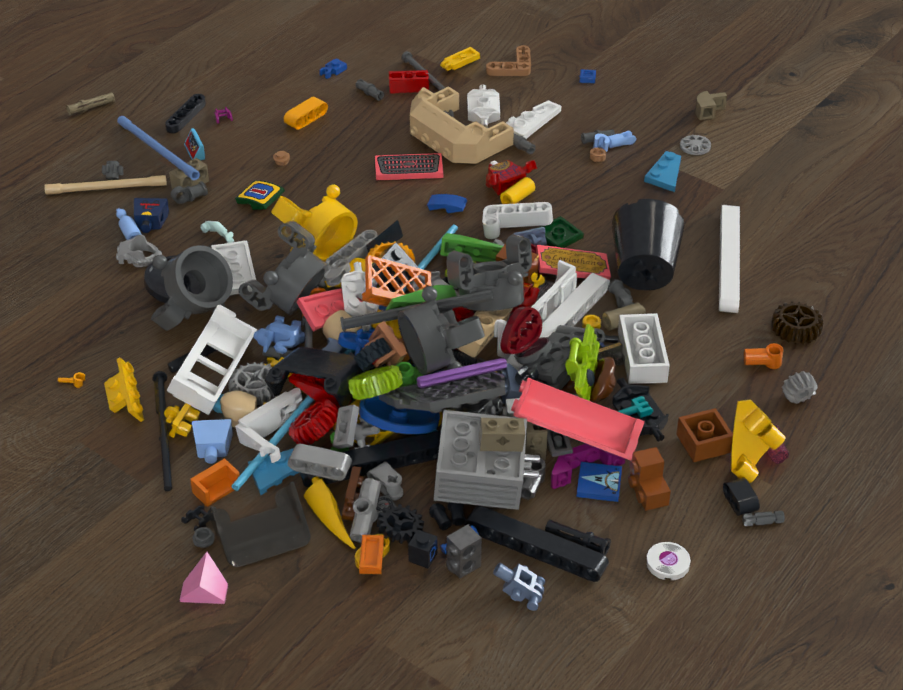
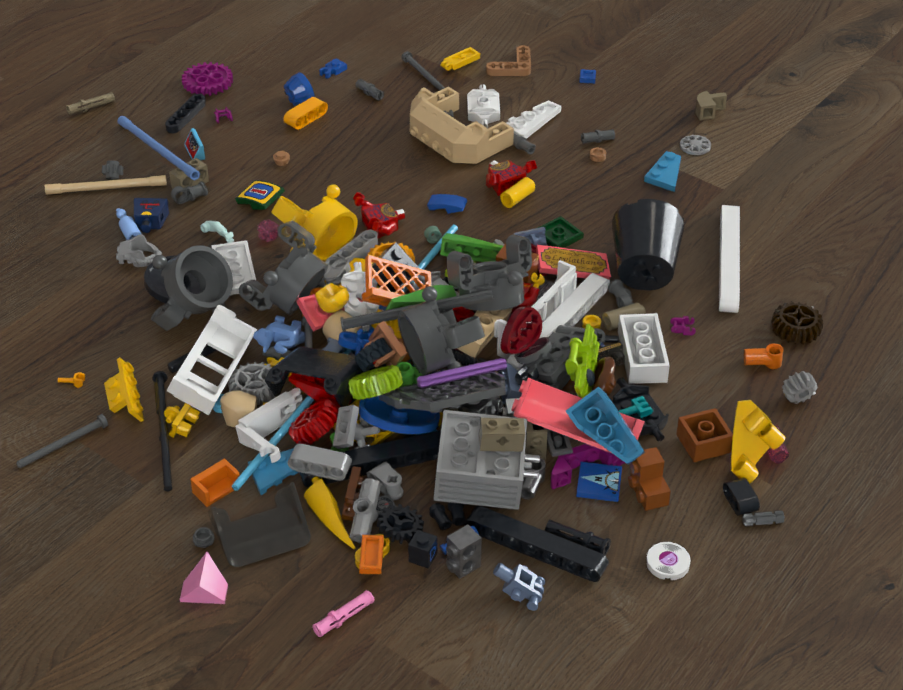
black piece [181,505,214,531] -> none
light blue torso [192,419,233,464] -> none
black sticker [366,220,403,253] -> none
tile [375,153,443,180] -> none
red piece [389,70,429,93] -> none
white beam [482,202,553,239] -> none
light blue piece [593,131,636,152] -> none
none -> dark grey bar [16,414,108,468]
none -> magenta gear [182,62,233,96]
none -> clear pink gear [257,219,279,242]
none -> blue piece [284,72,315,106]
none -> bright pink pin [312,590,374,637]
none -> yellow hair [315,283,349,313]
none -> red torso [353,192,405,238]
none -> sand green bush [424,226,442,244]
none -> dark azure wedge [566,387,645,464]
none -> magenta piece [670,316,696,335]

